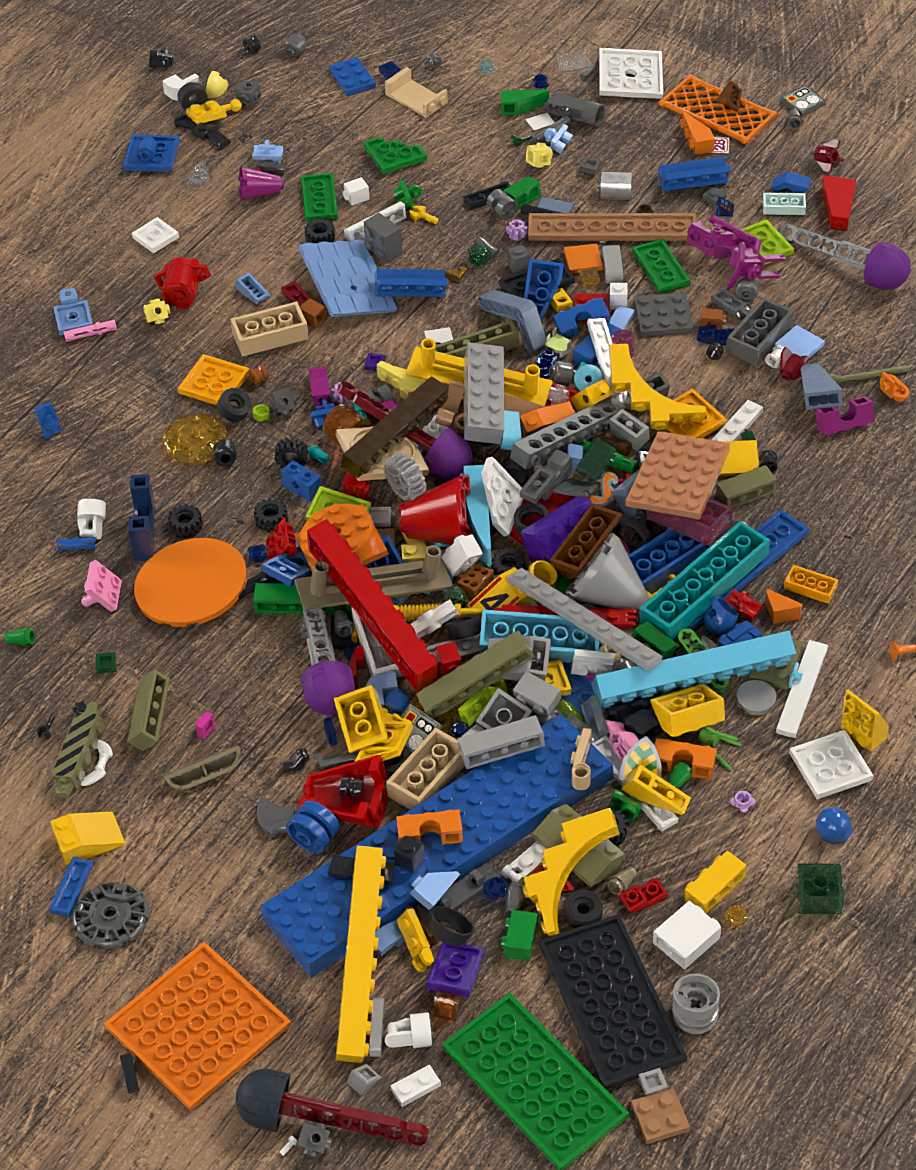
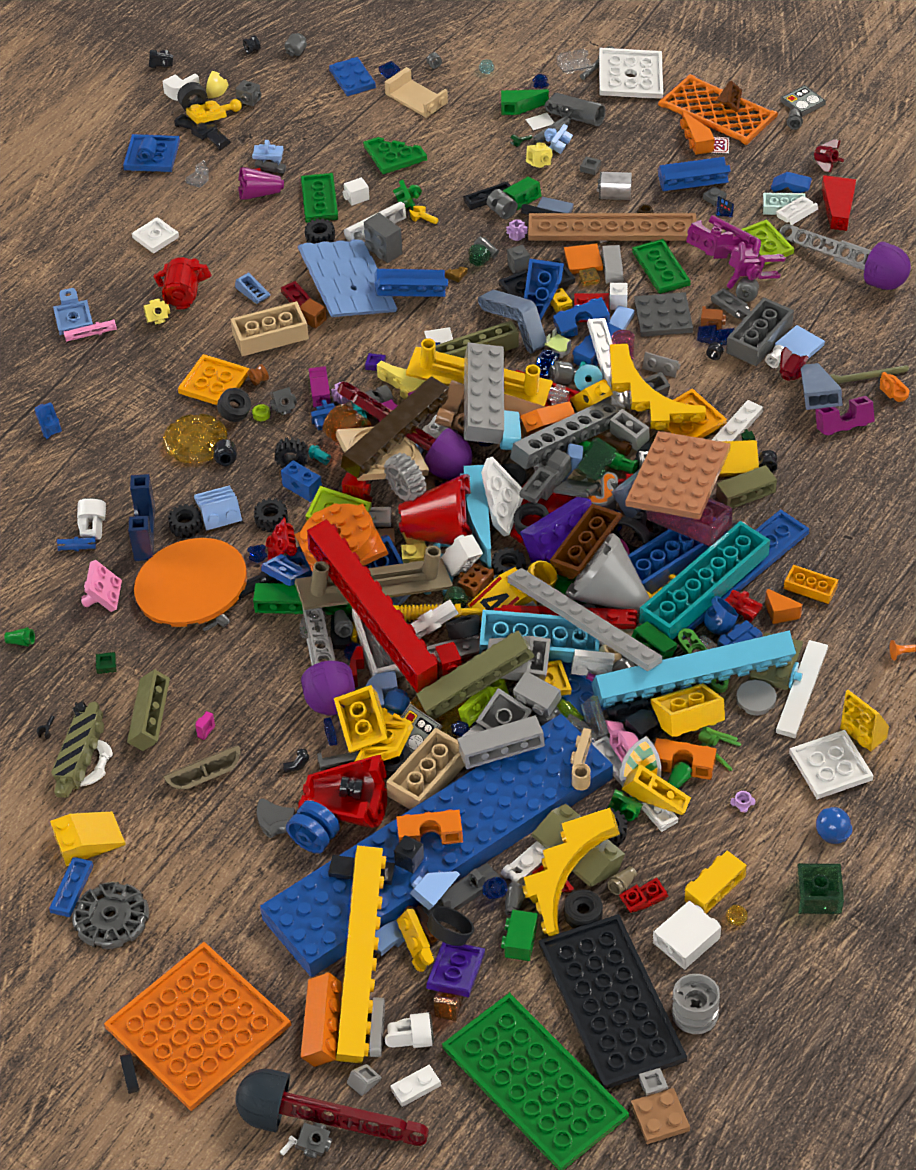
none -> light blue plate [194,485,242,530]
none -> dark grey hand [203,614,230,632]
none -> orange brick [301,972,342,1067]
none -> light grey hinge [642,352,681,378]
none -> white plate [776,196,818,225]

